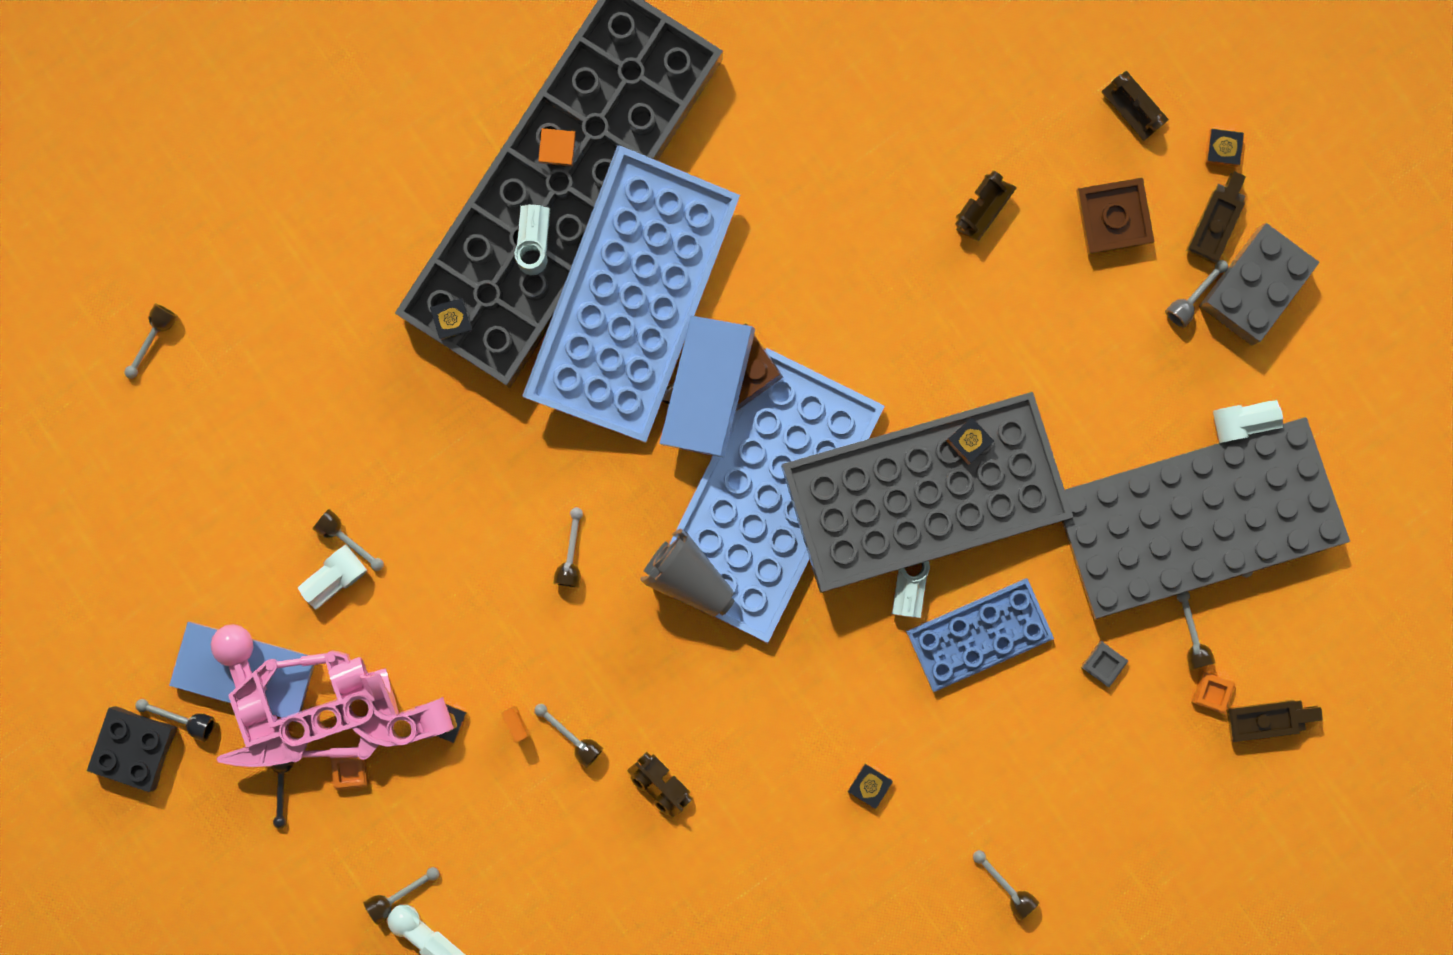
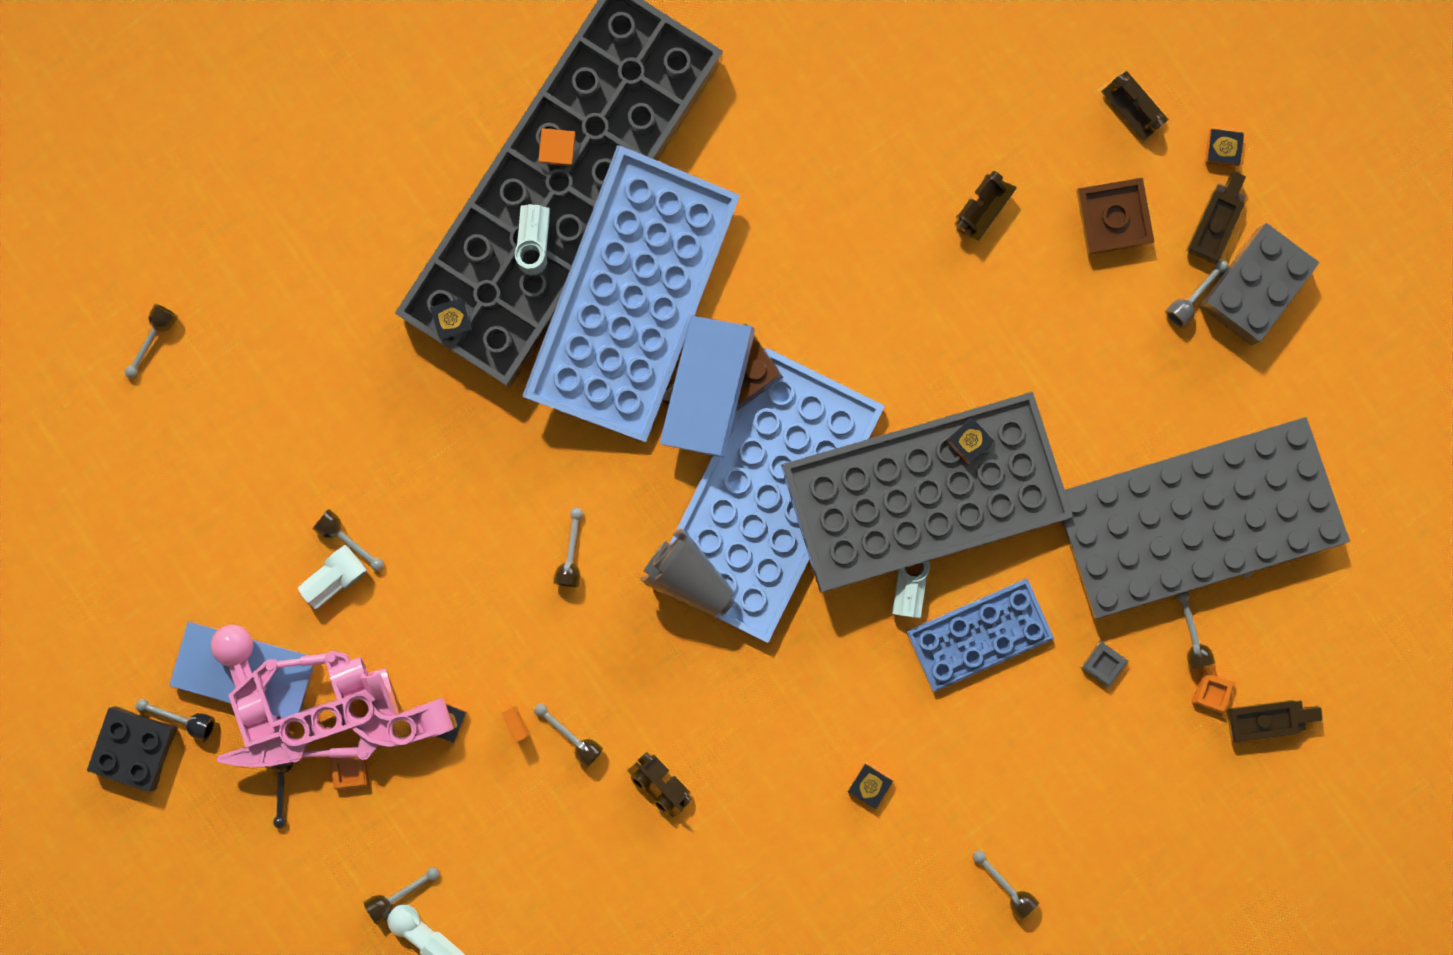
light aqua piece [1213,400,1283,443] -> none

